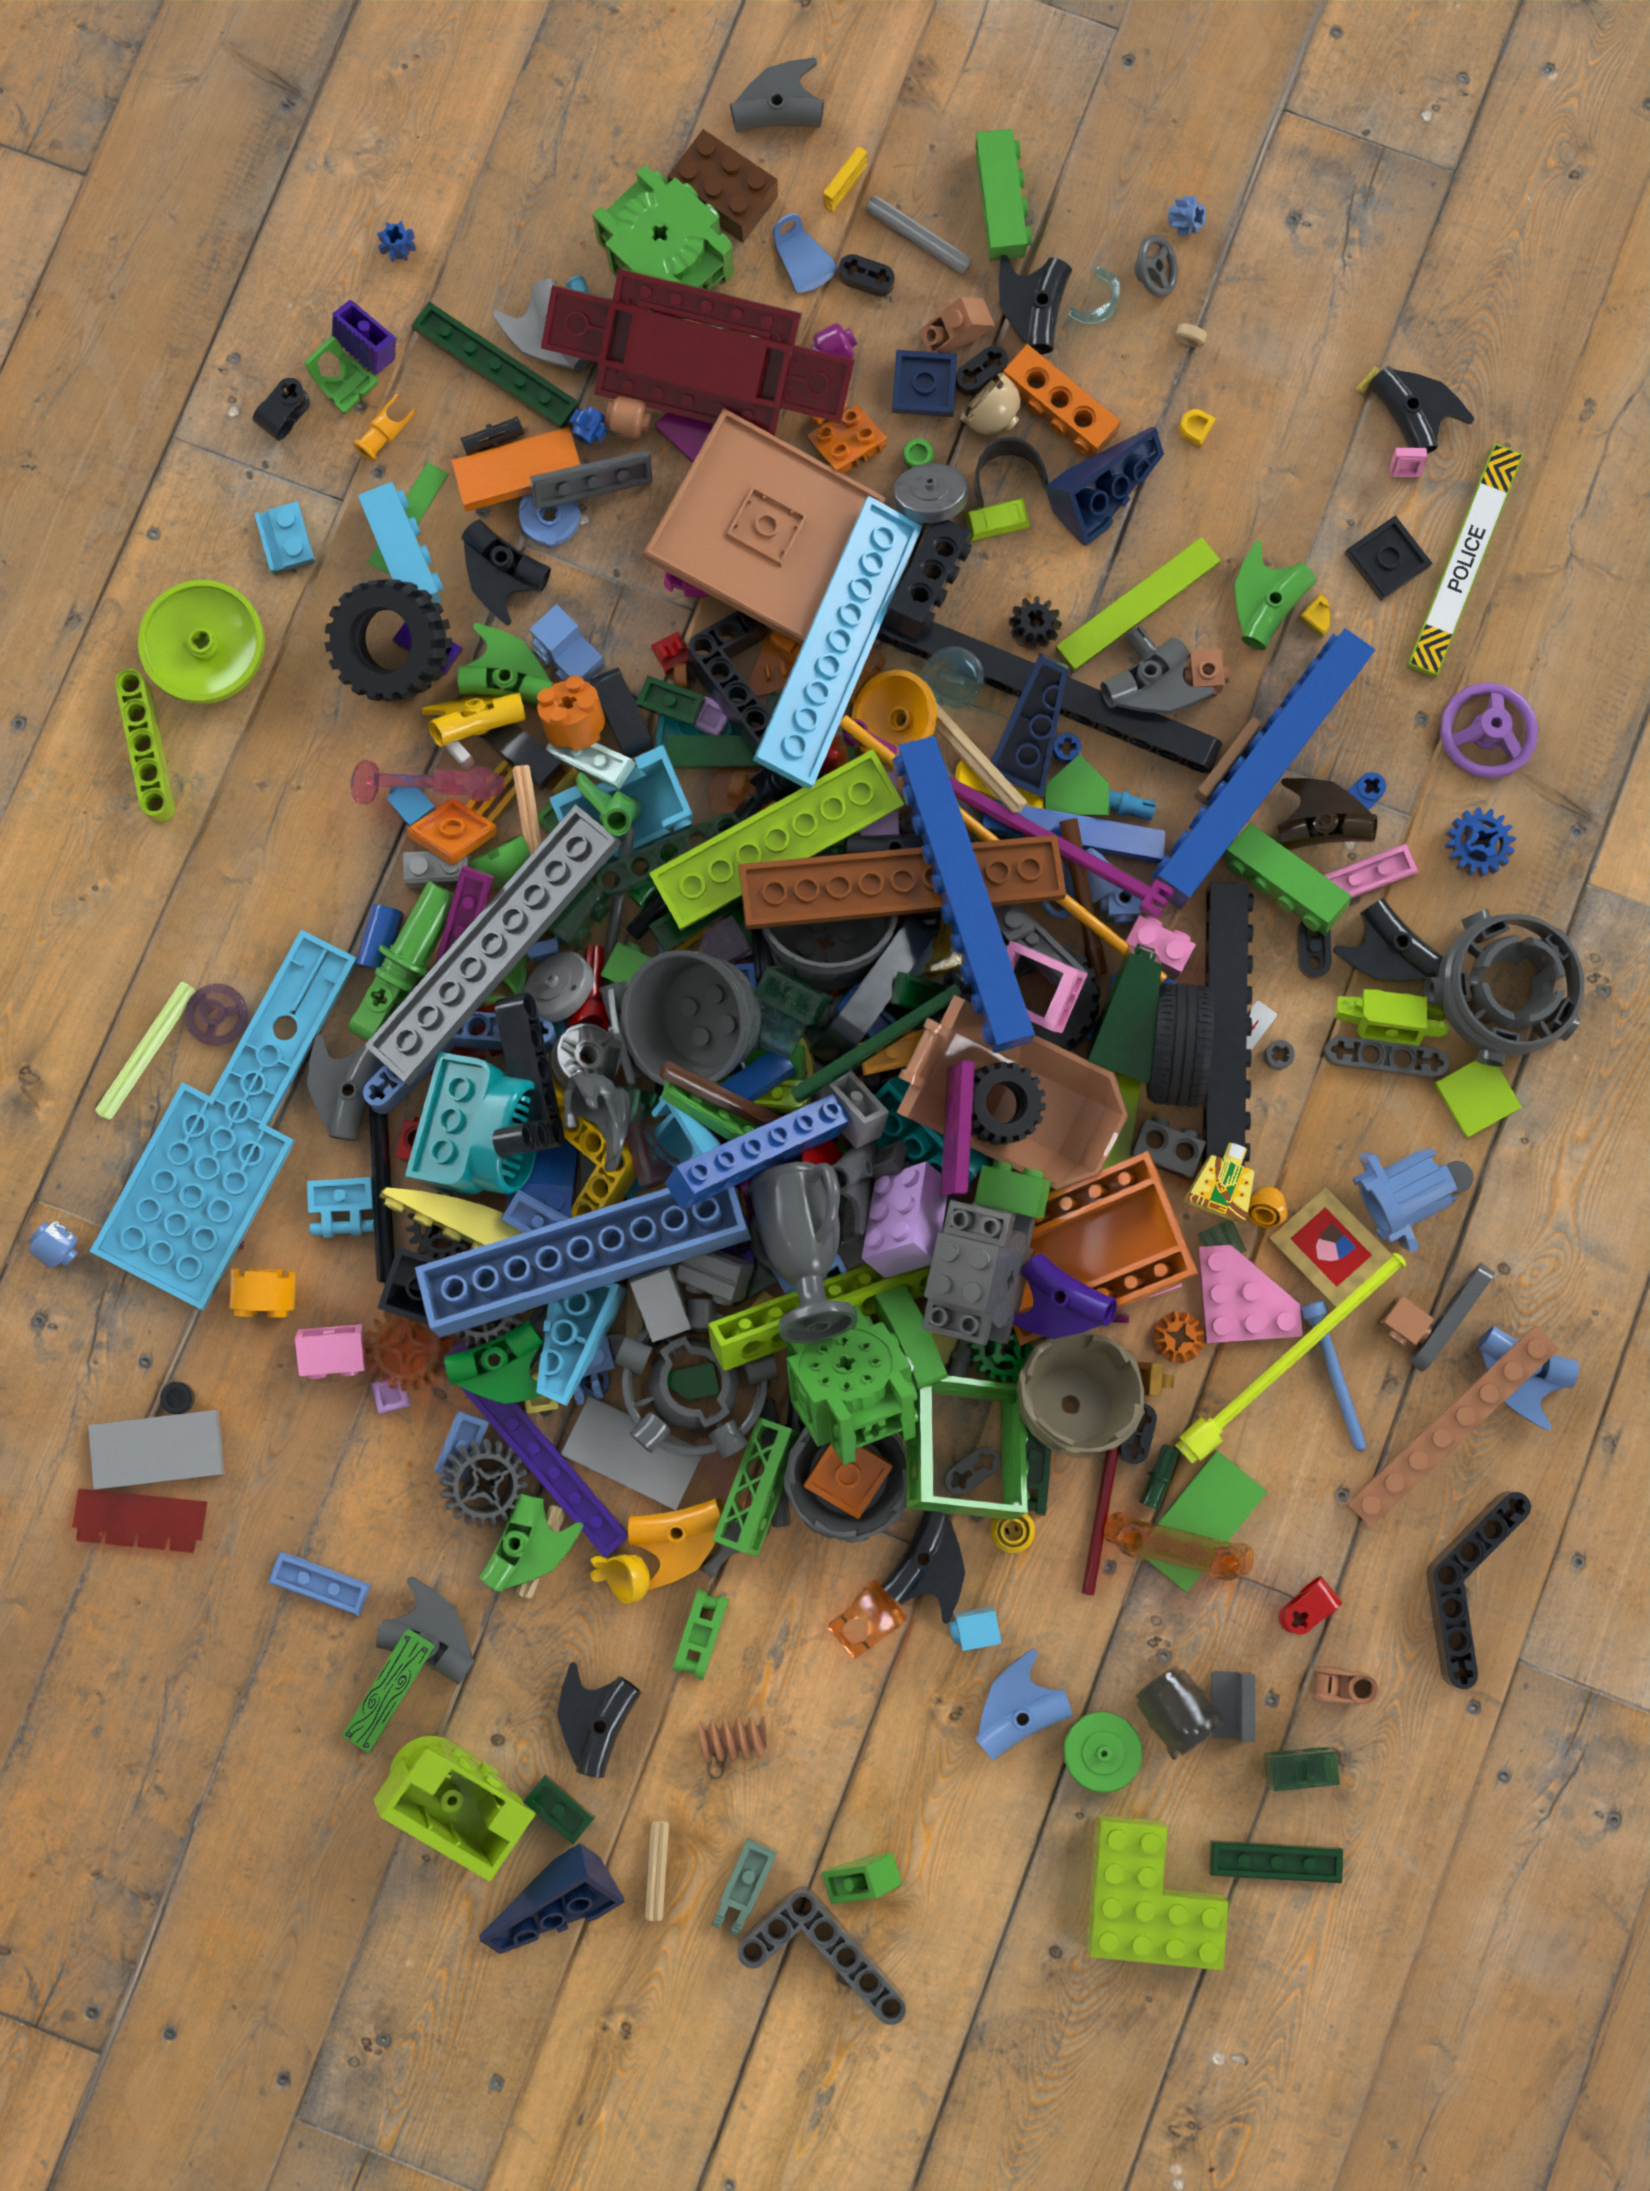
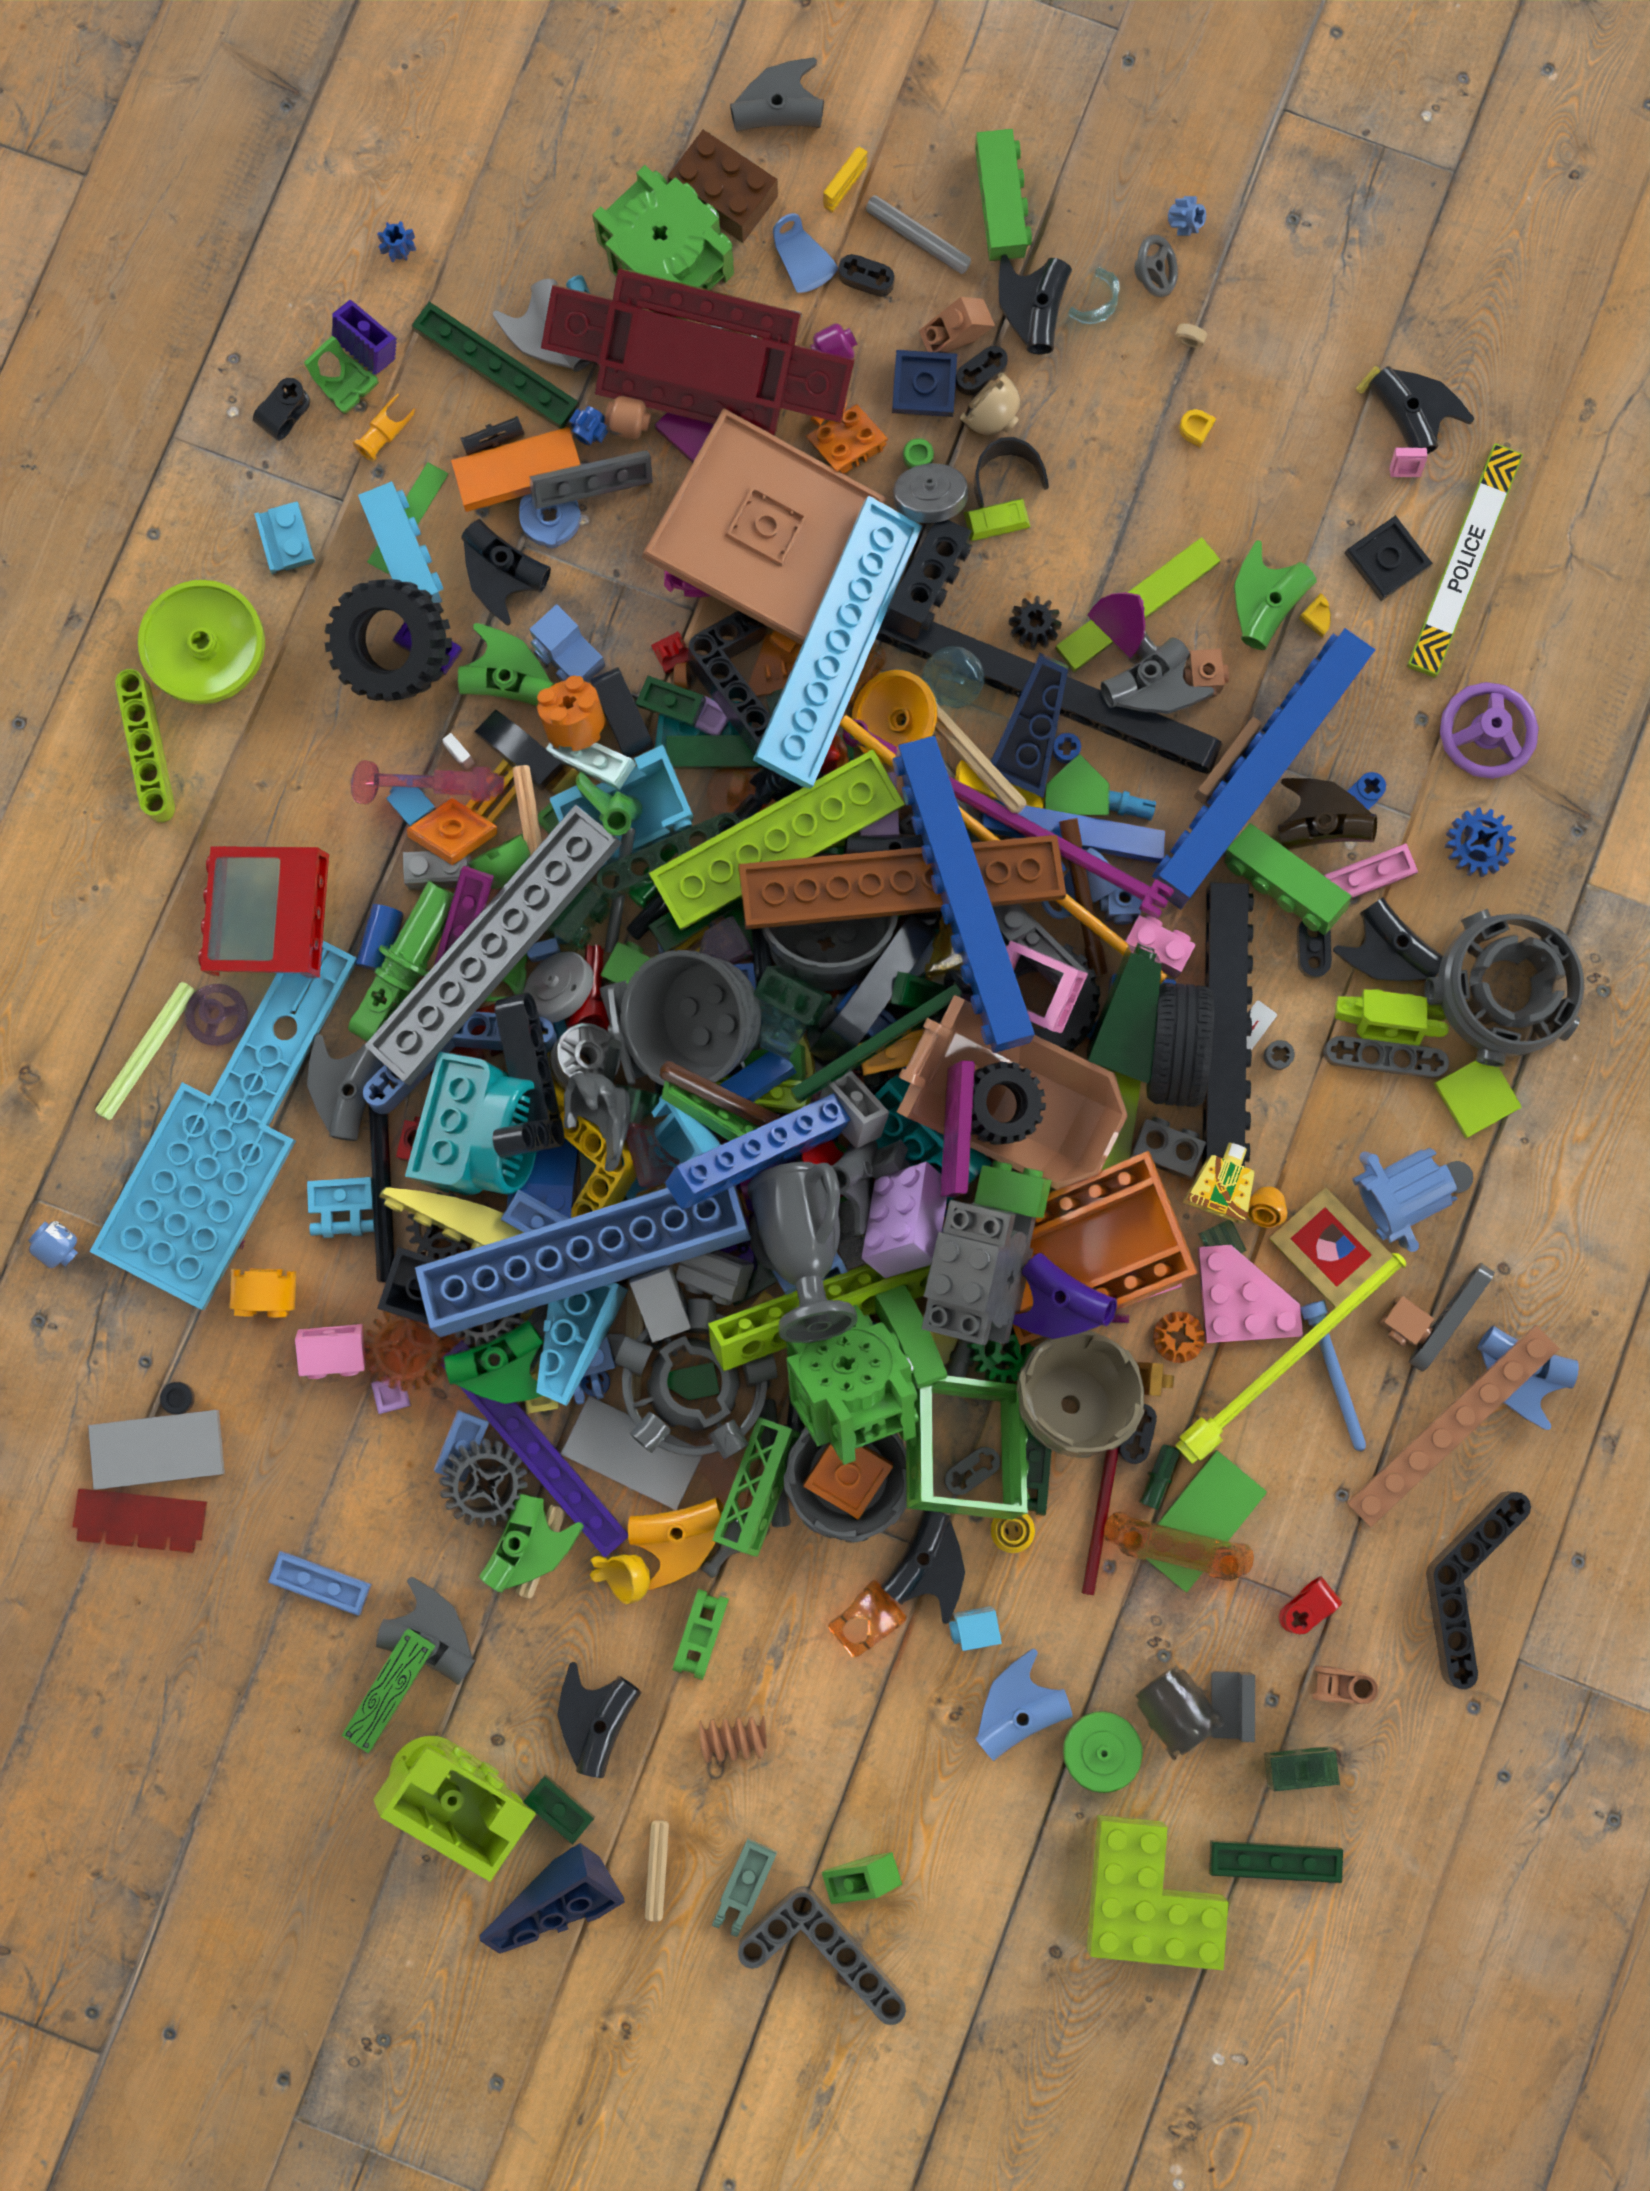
yellow pin [421,693,526,747] -> none
orange brick [1003,344,1121,457] -> none
dark blue wedge [1044,427,1164,546] -> none
none -> panel [198,846,329,978]
none -> magenta shield [1087,592,1145,659]

